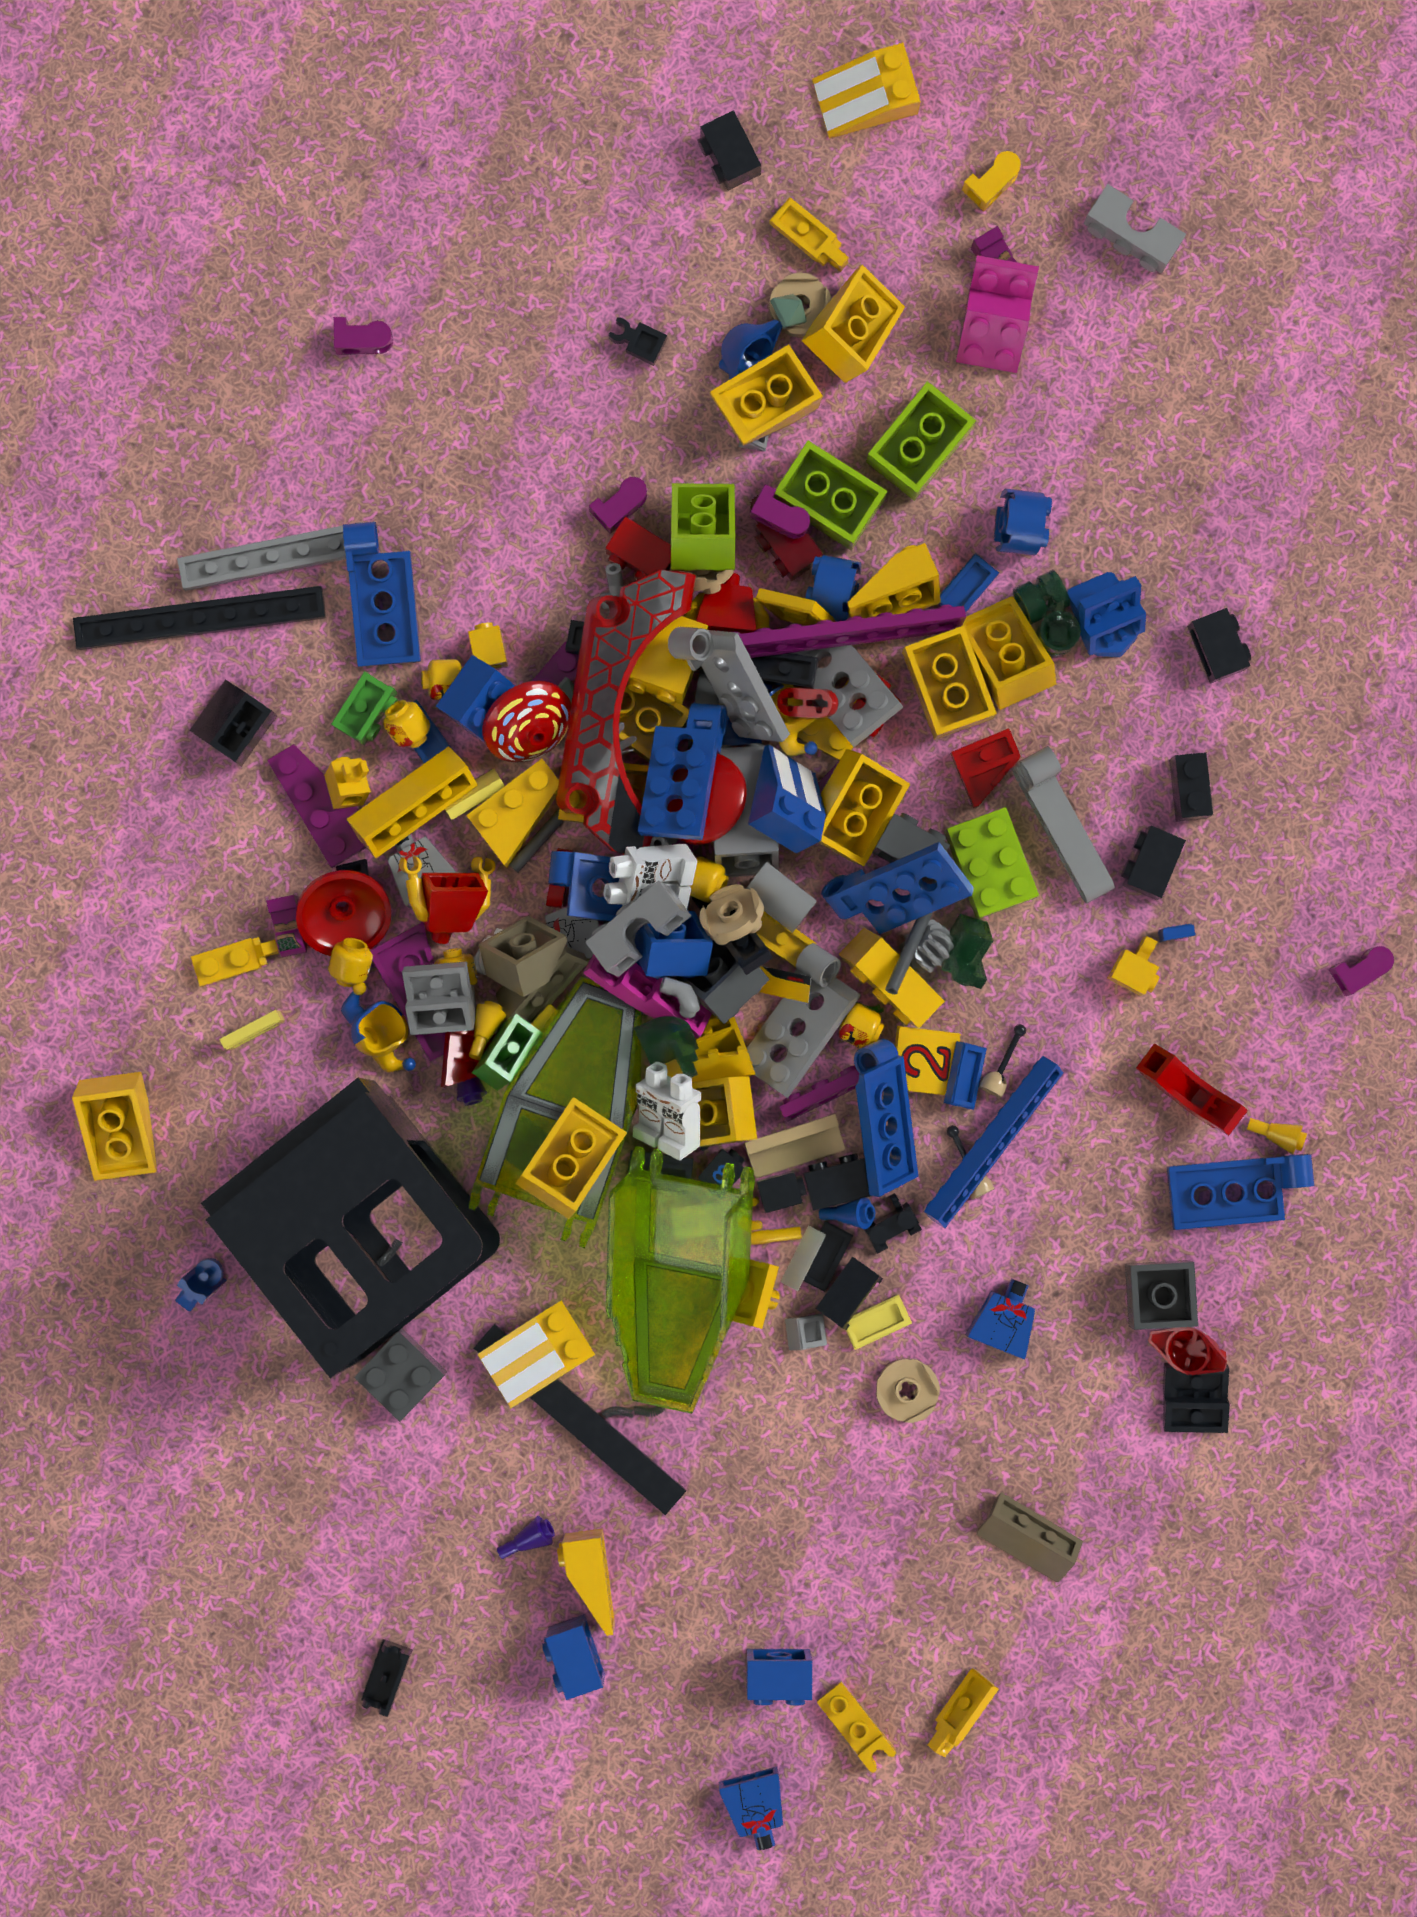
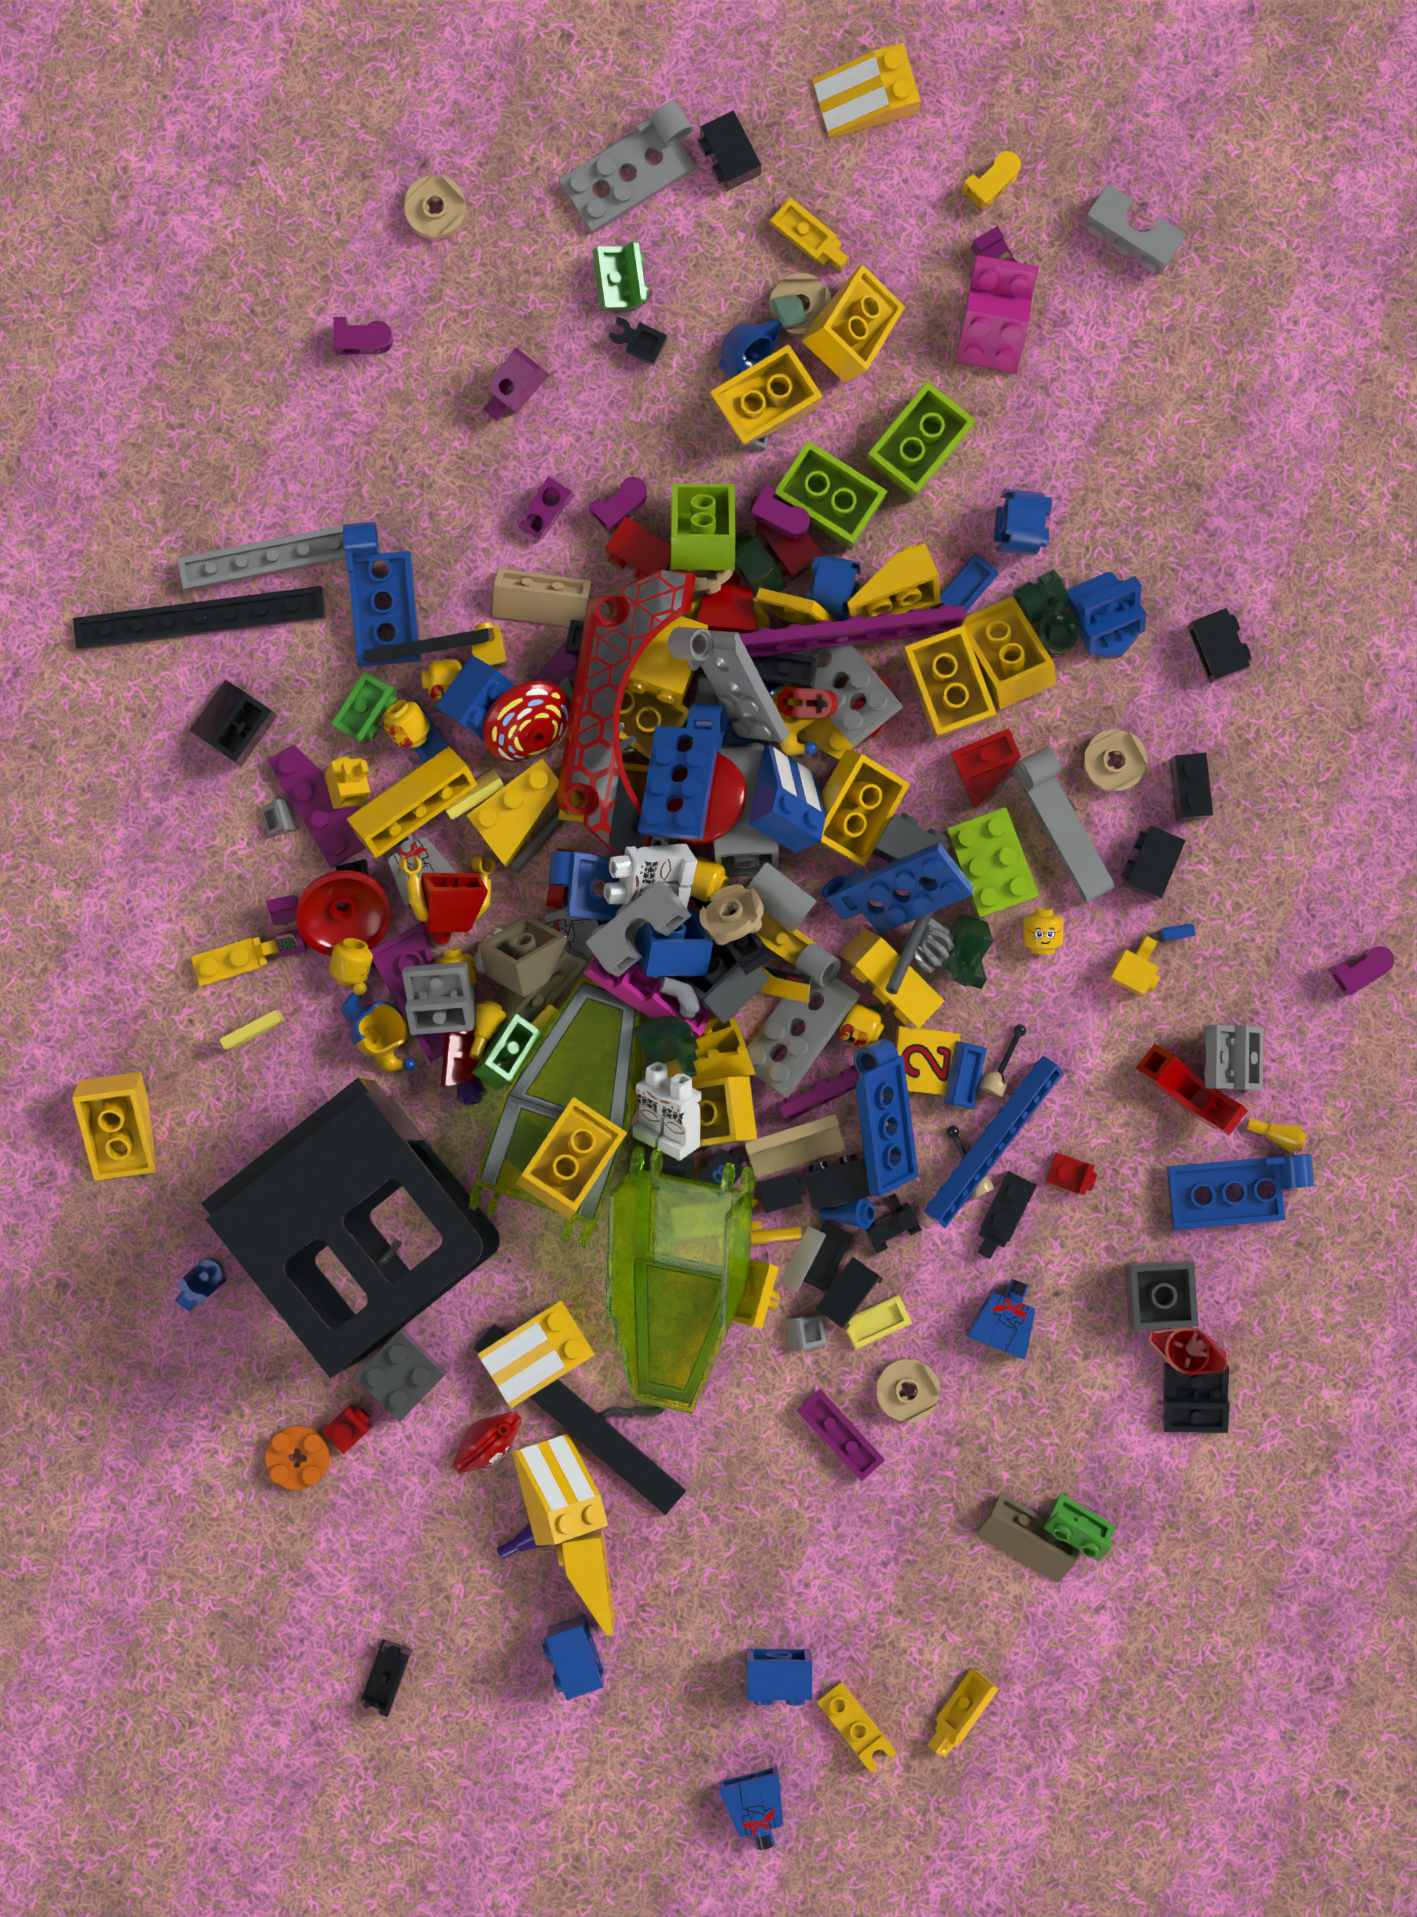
light grey arm [600,563,624,610] -> none
none -> light grey slope [260,799,296,838]
none -> orange plate [265,1425,330,1490]
none -> red bracket [322,1404,372,1455]
none -> black tile [364,628,495,662]
none -> tan plate [404,176,467,241]
none -> red hat [453,1411,522,1473]
none -> magenta torso [483,347,550,421]
none -> tan panel [492,568,591,627]
none -> yellow slope [512,1434,608,1545]
none -> magenta leg [519,476,575,541]
none -> light grey hinge [559,101,697,234]
none -> bright green bracket [592,241,648,311]
none -> clear green brick [735,530,787,597]
none -> magenta plate [797,1388,885,1481]
none -> black hinge [977,1171,1037,1259]
none -> yellow head [1023,907,1064,955]
none -> bright green bracket [1043,1494,1116,1561]
none -> red bracket [1045,1152,1097,1195]
none -> tan plate [1083,729,1147,792]
none -> light grey brick [1204,1025,1264,1090]

